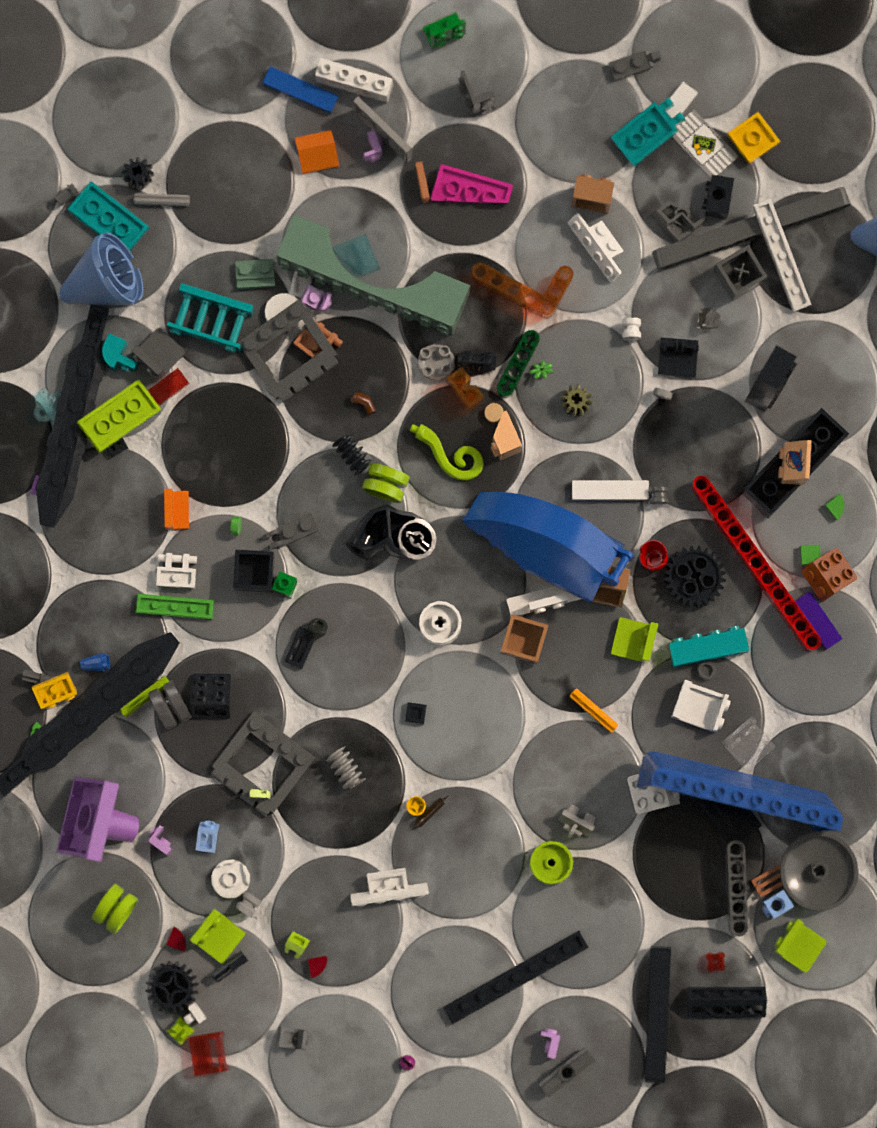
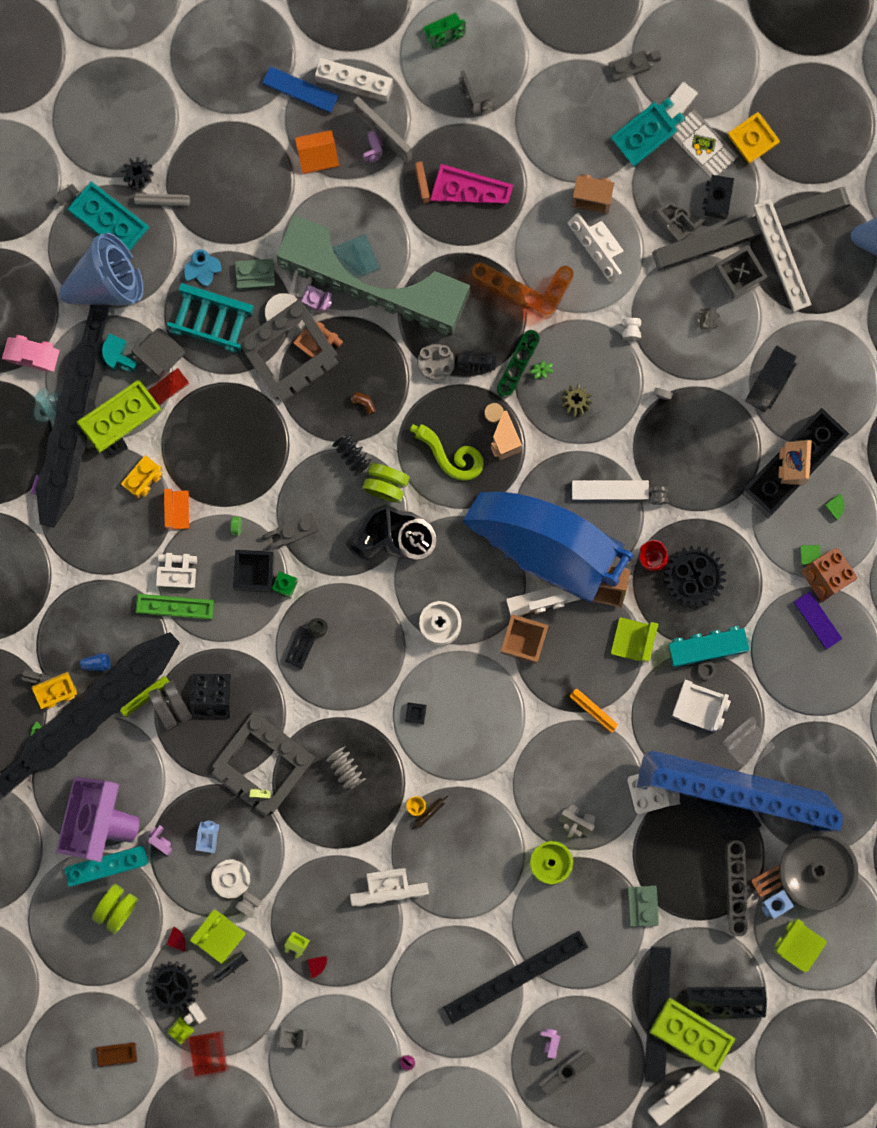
clear orange brick [446,367,485,412] -> none
black hinge [658,337,699,378] -> none
red beam [691,476,821,652] -> none
clear red plate [706,952,726,972] -> none
none -> bright pink brick [2,335,60,372]
none -> teal fence [64,845,149,887]
none -> reddish brown tile [96,1042,138,1067]
none -> yellow bracket [121,455,163,499]
none -> dark azure plate [184,249,222,286]
none -> sand green plate [628,886,659,927]
none -> white bracket [648,1065,720,1125]
none -> lime tile [649,998,735,1073]

